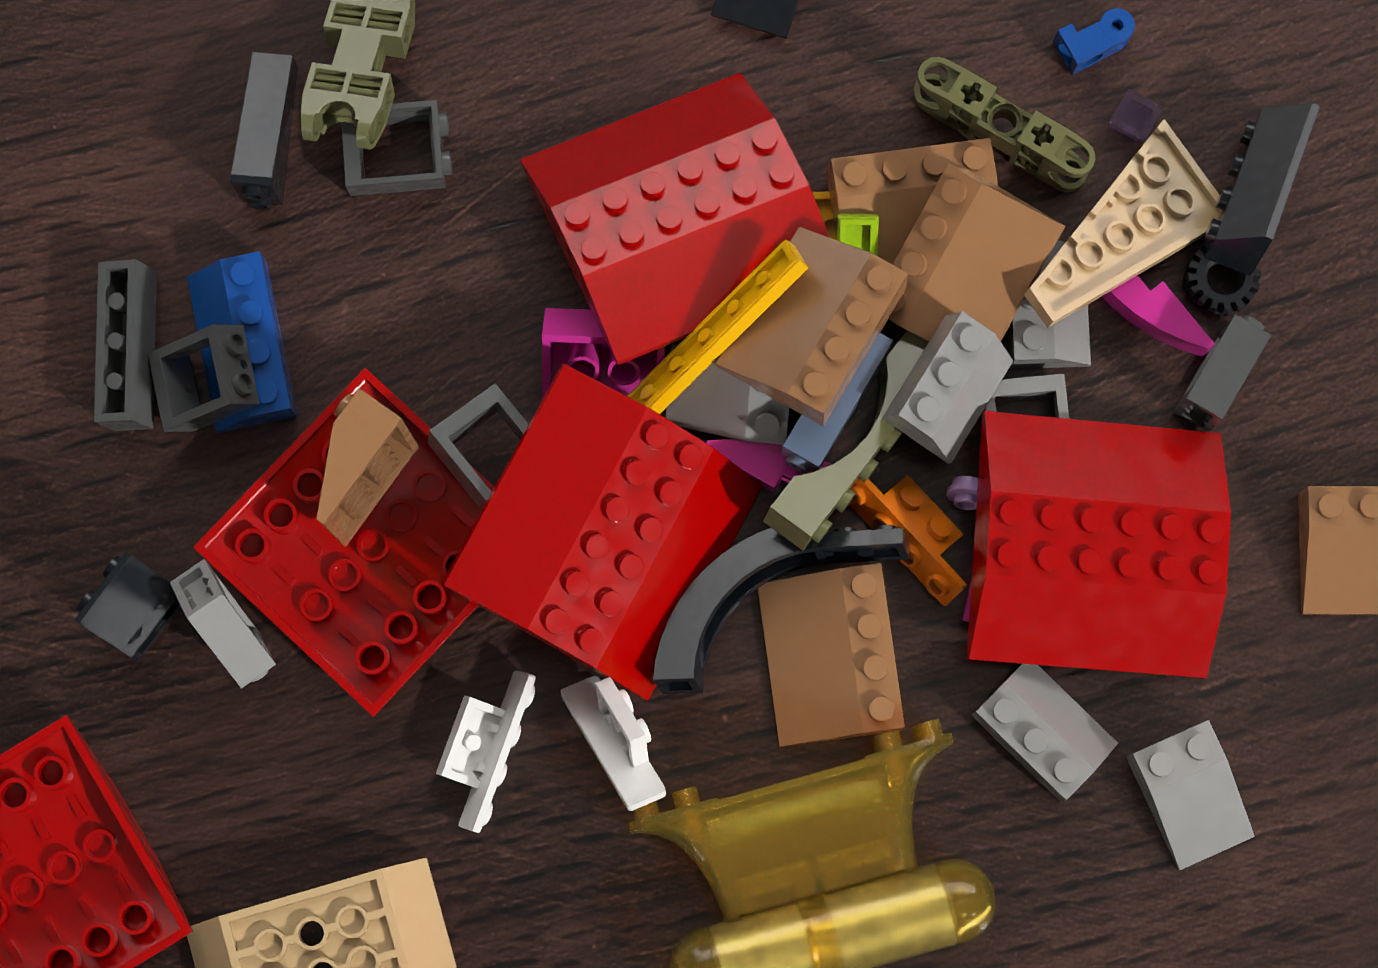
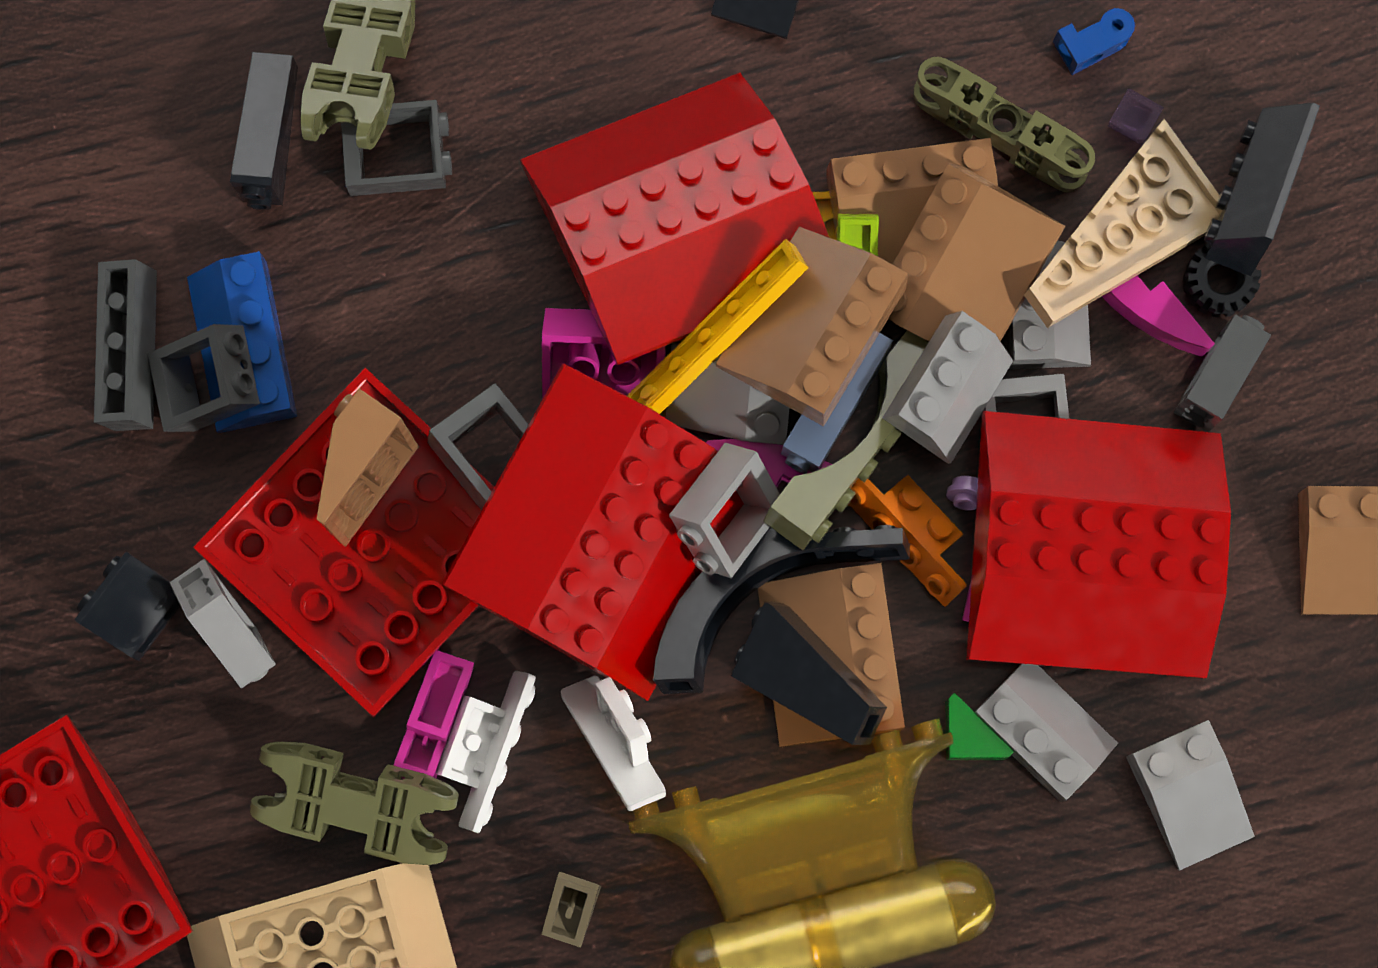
none -> olive piece [249,742,459,865]
none -> dark pink slope [393,650,474,779]
none -> dark tan slope [541,872,601,948]
none -> light grey window [669,443,780,578]
none -> black slope [731,602,887,745]
none -> green slope [945,693,1015,760]

